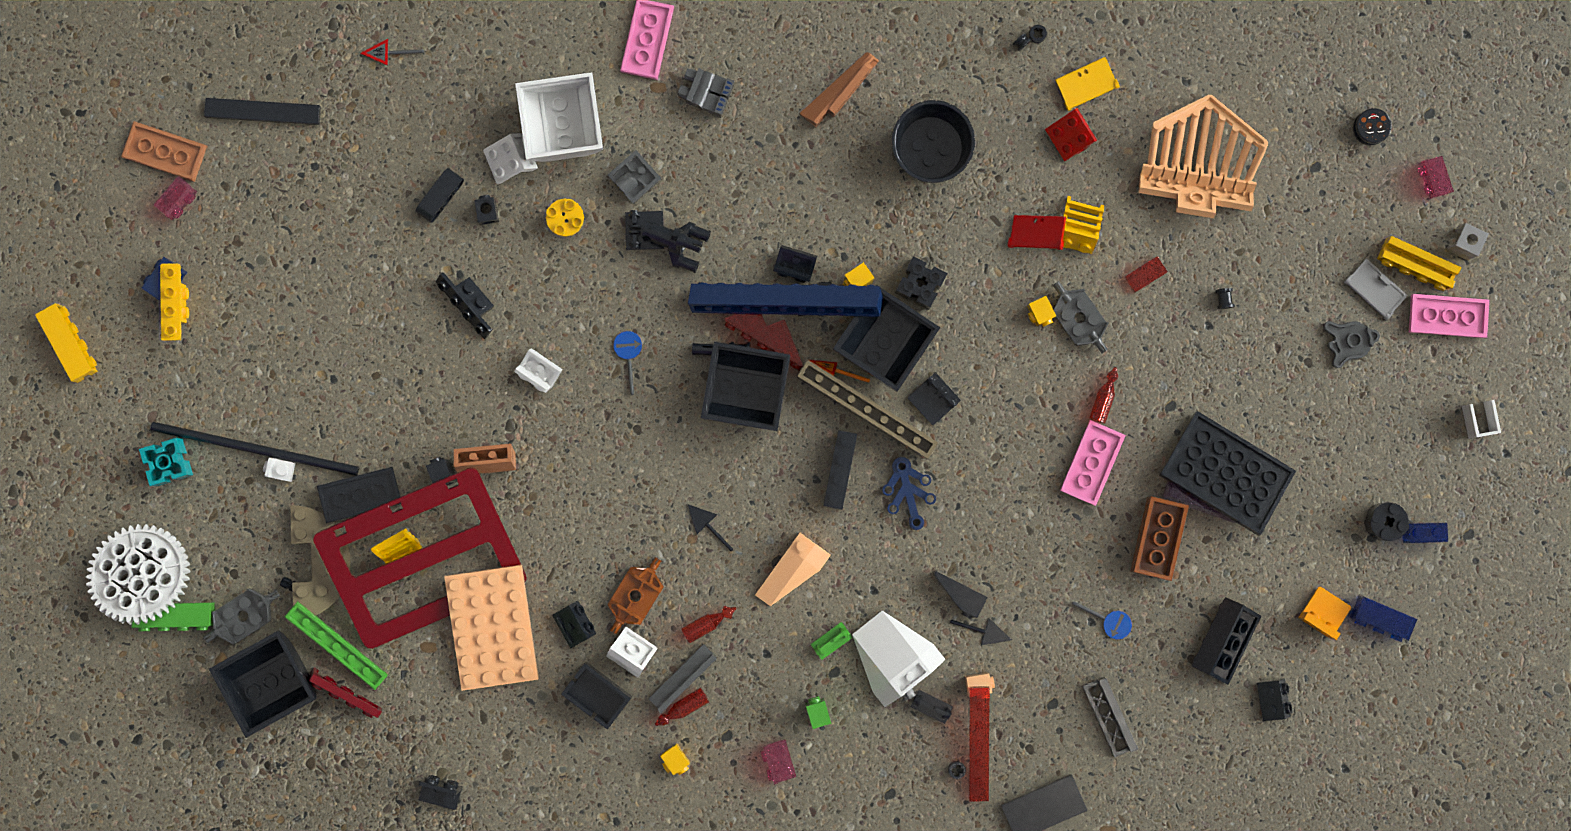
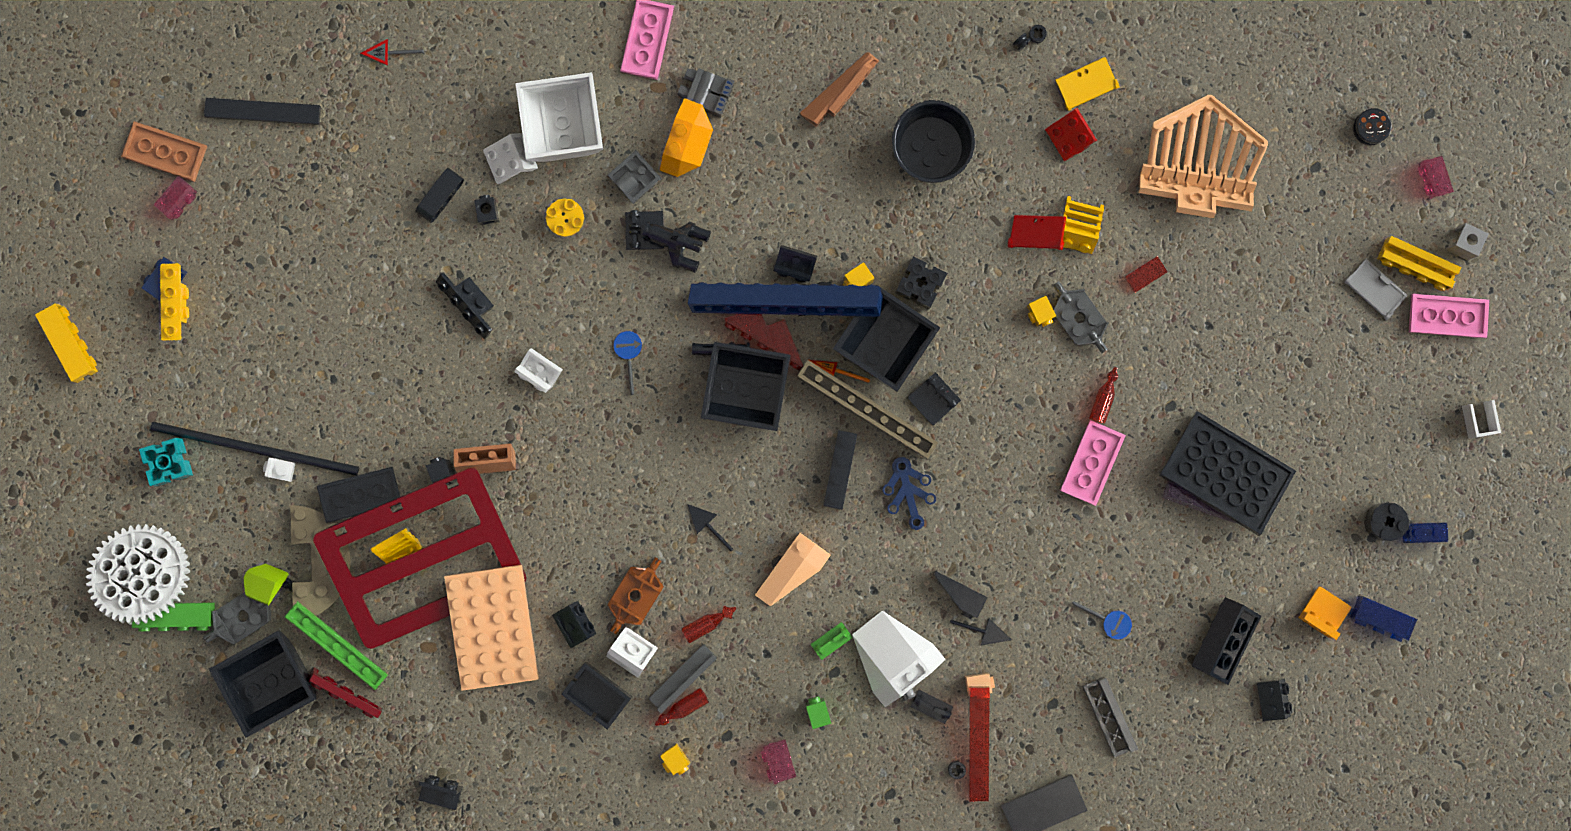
dark orange brick [1130,496,1189,581] -> none
black bush [1215,288,1235,309] -> none
dark grey tile [1323,321,1380,368] -> none
none -> lime slope [243,564,289,606]
none -> light orange wedge [660,98,713,177]

